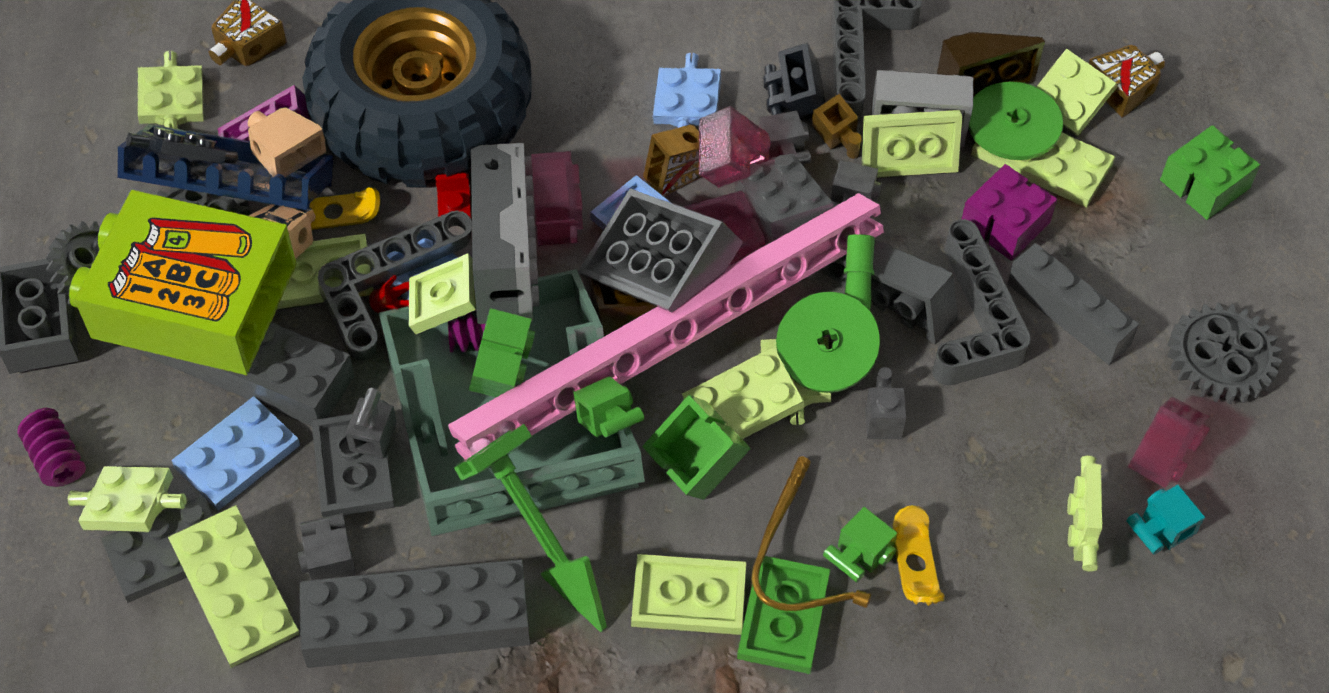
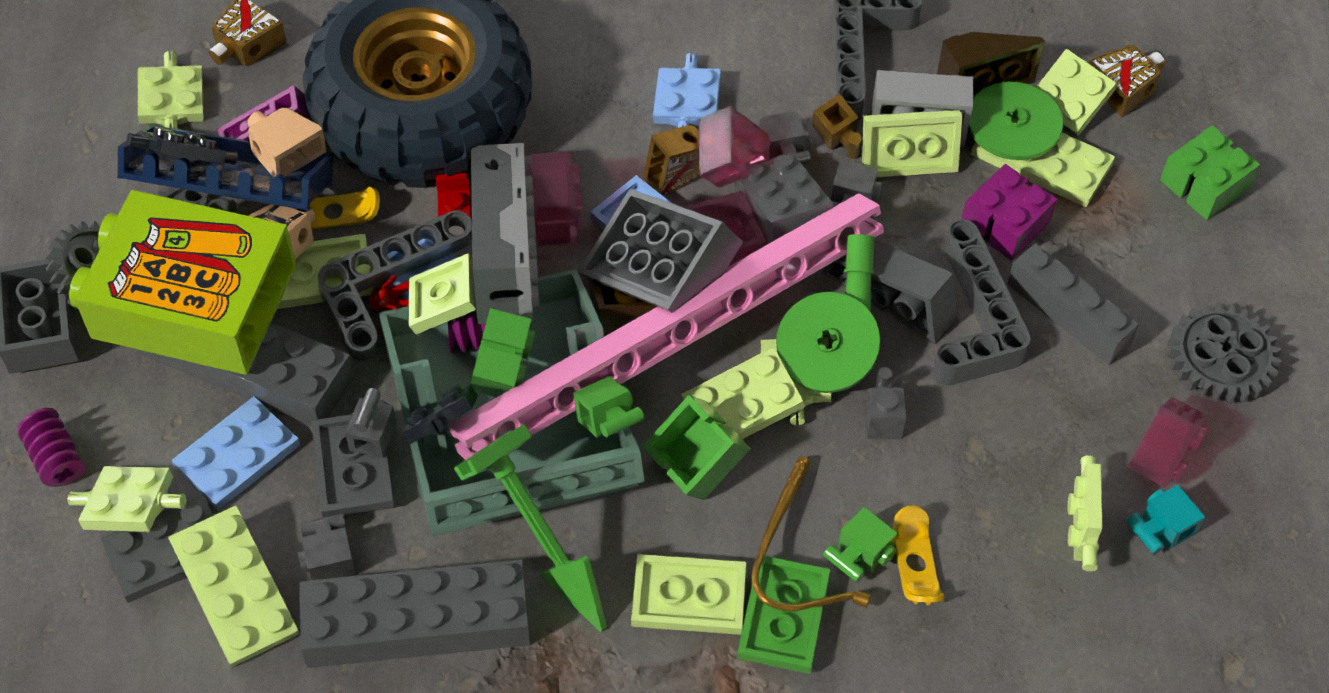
black brick [763,43,826,121] -> none
none -> black plate [402,384,478,445]

